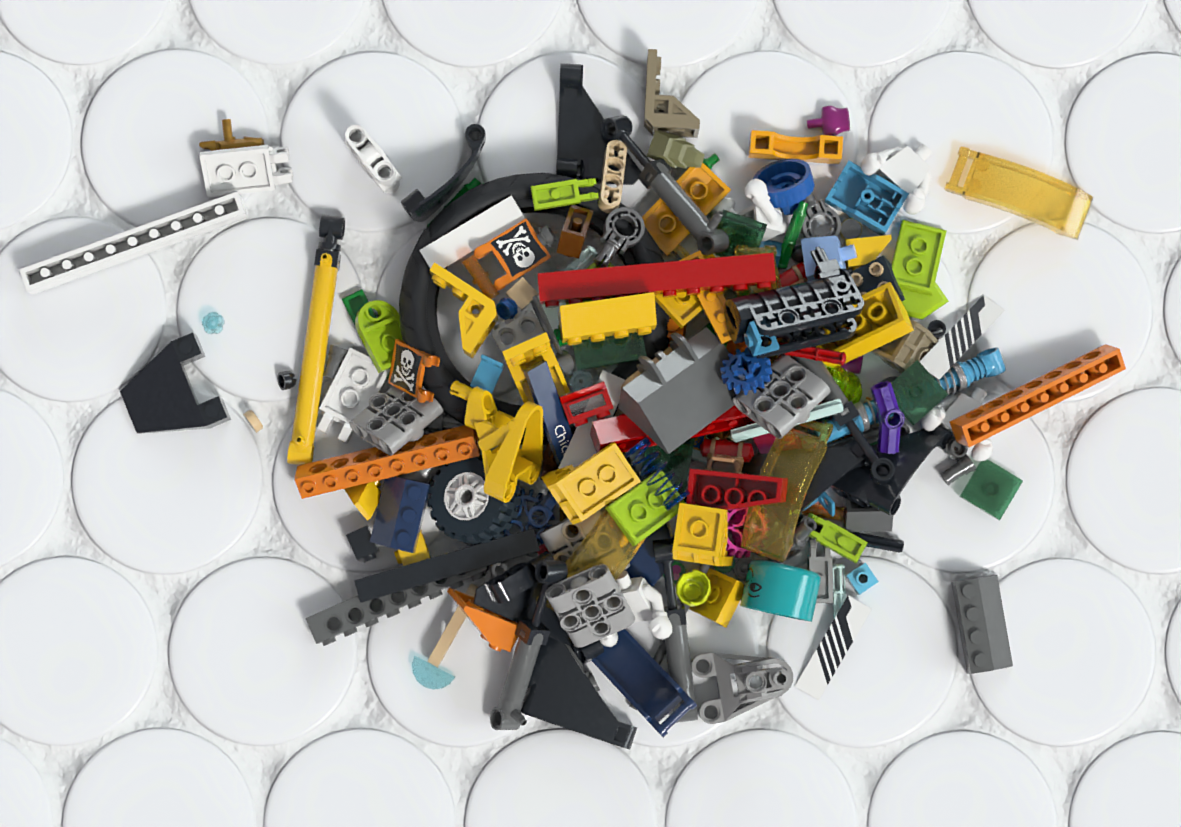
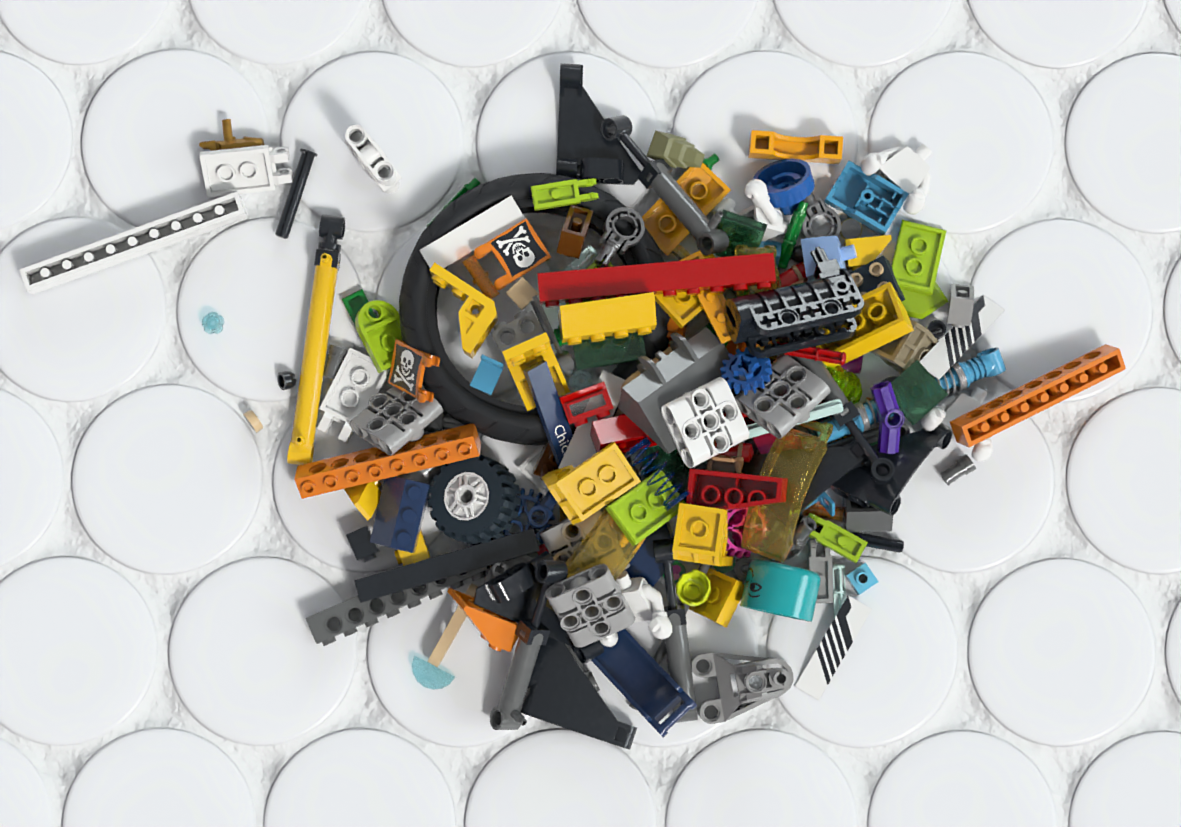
black wedge [120,333,231,434] -> none
black panel [401,124,486,222] -> none
yellow connector [450,380,543,503] -> none
blue plate [496,297,518,320] -> none
dark grey plate [536,225,557,247] -> none
tan beam [598,140,627,213] -> none
dark tan bracket [644,49,700,138] -> none
dark azure bracket [744,321,780,356] -> none
magenta piece [807,106,850,136] -> none
clear yellow windscreen [944,147,1093,240] -> none
dark grey plate [945,437,968,460] -> none
dark grey slope [951,575,1013,674] -> none
clear green plate [959,459,1023,520] -> none
none -> black axle [275,149,318,239]
none -> white connector [661,377,750,468]
none -> light grey slope [947,284,974,328]

